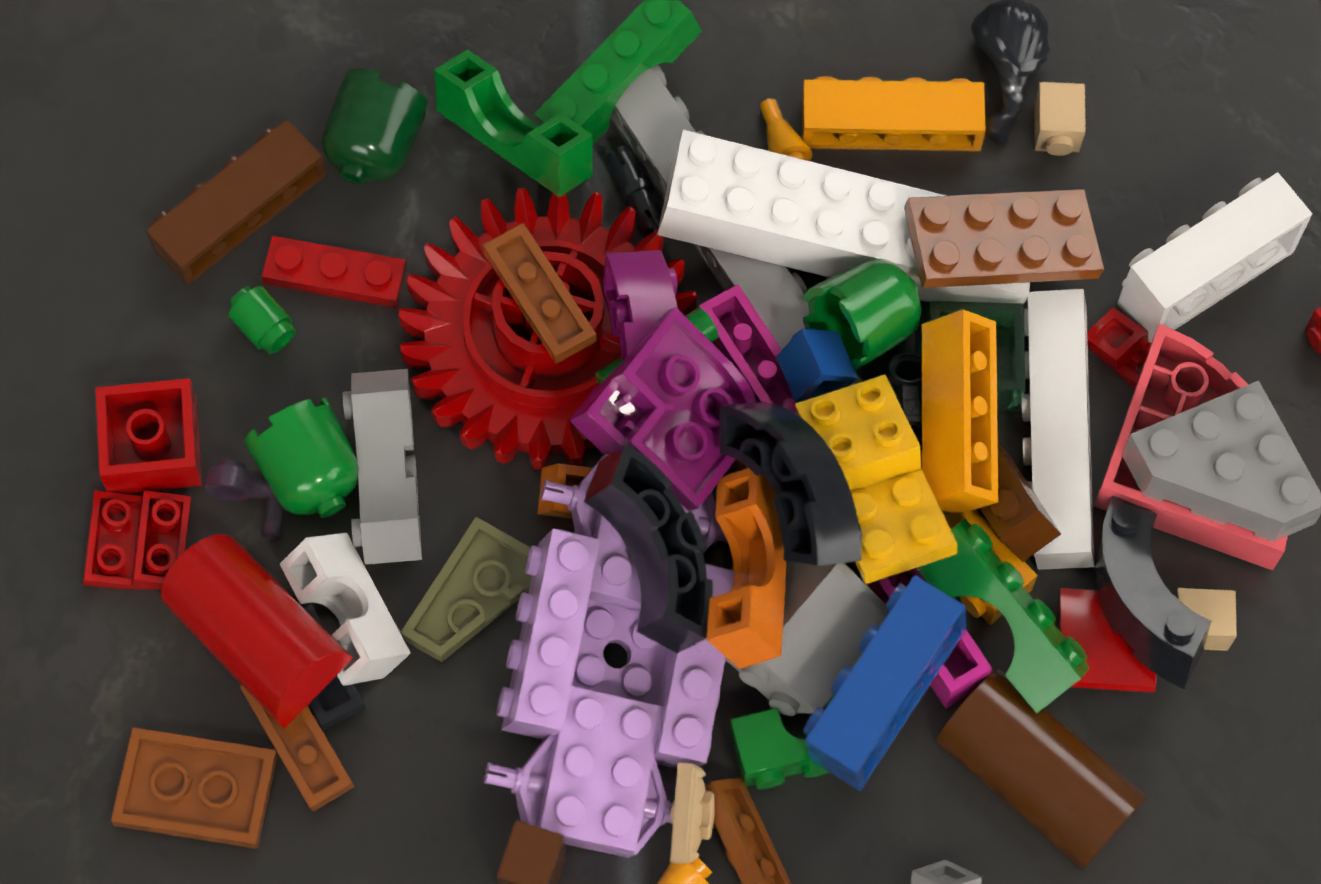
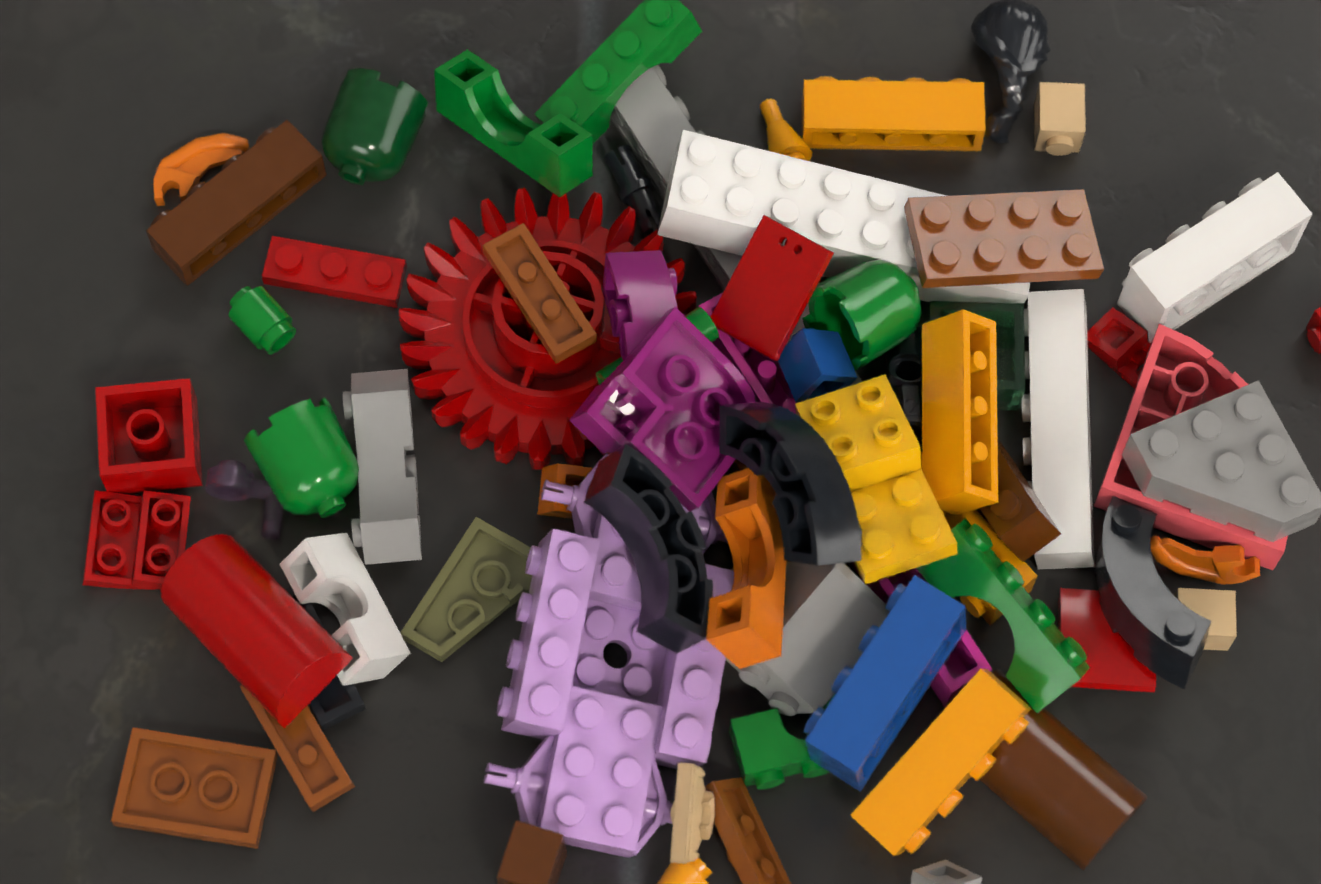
none -> orange piece [153,133,249,206]
none -> red container [710,215,834,362]
none -> light orange brick [850,668,1031,856]
none -> orange piece [1150,536,1260,584]

